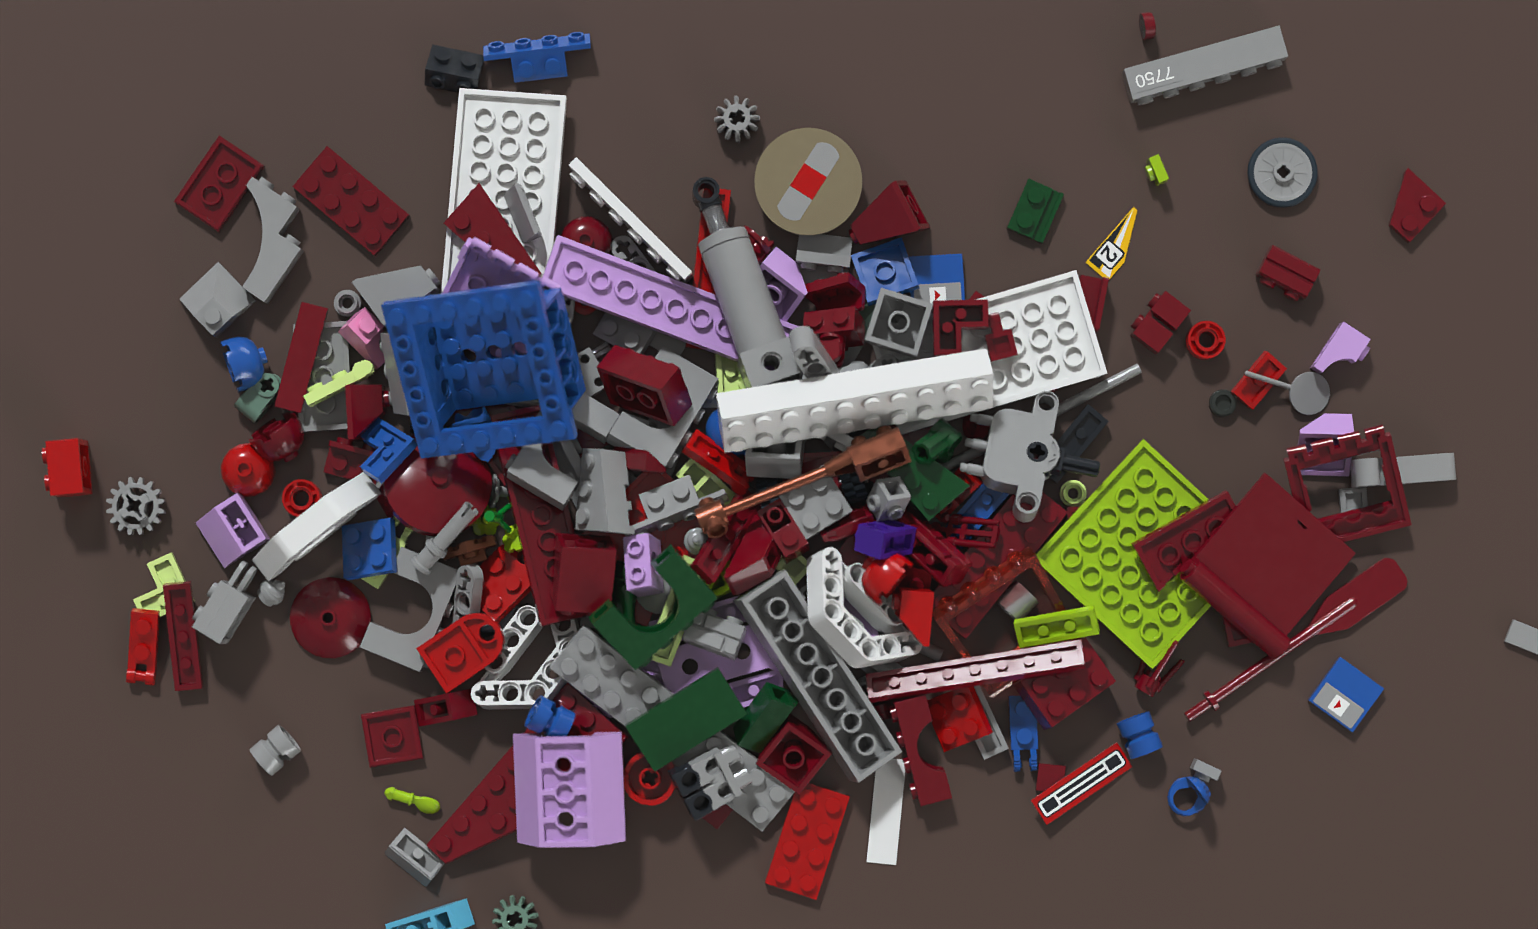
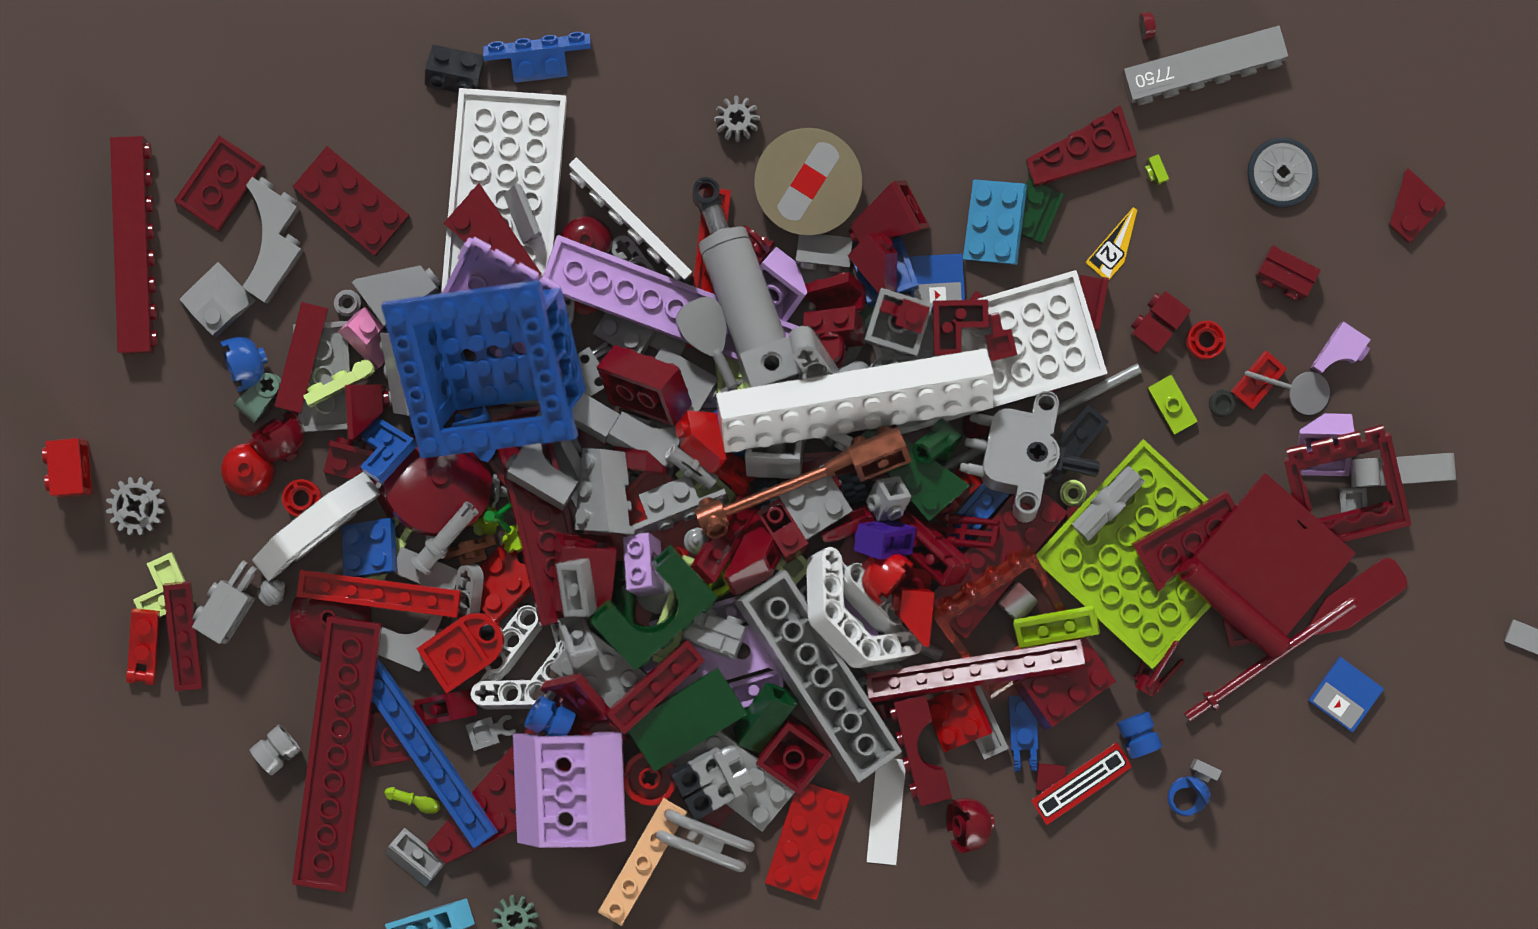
lavender slope [196,493,270,568] -> none
none -> dark red brick [110,136,159,355]
none -> dark red plate [292,616,382,893]
none -> red plate [296,570,462,618]
none -> blue plate [372,657,498,848]
none -> light grey plate [465,715,517,751]
none -> dark red wing [540,673,609,723]
none -> light grey slope [556,559,597,617]
none -> light grey slope [557,617,598,670]
none -> light nougat slope [598,798,687,926]
none -> dark red plate [605,639,705,734]
none -> light grey piece [656,810,755,872]
none -> light grey pin [664,444,718,490]
none -> light grey piece [675,296,744,393]
none -> red slope [676,411,726,474]
none -> dark red slope [848,232,897,293]
none -> dark red plate [879,299,930,334]
none -> dark red cylinder [946,798,995,854]
none -> dark azure plate [963,179,1027,265]
none -> dark red wing [1026,105,1137,187]
none -> light grey piece [1071,466,1145,541]
none -> lime plate [1147,375,1198,435]

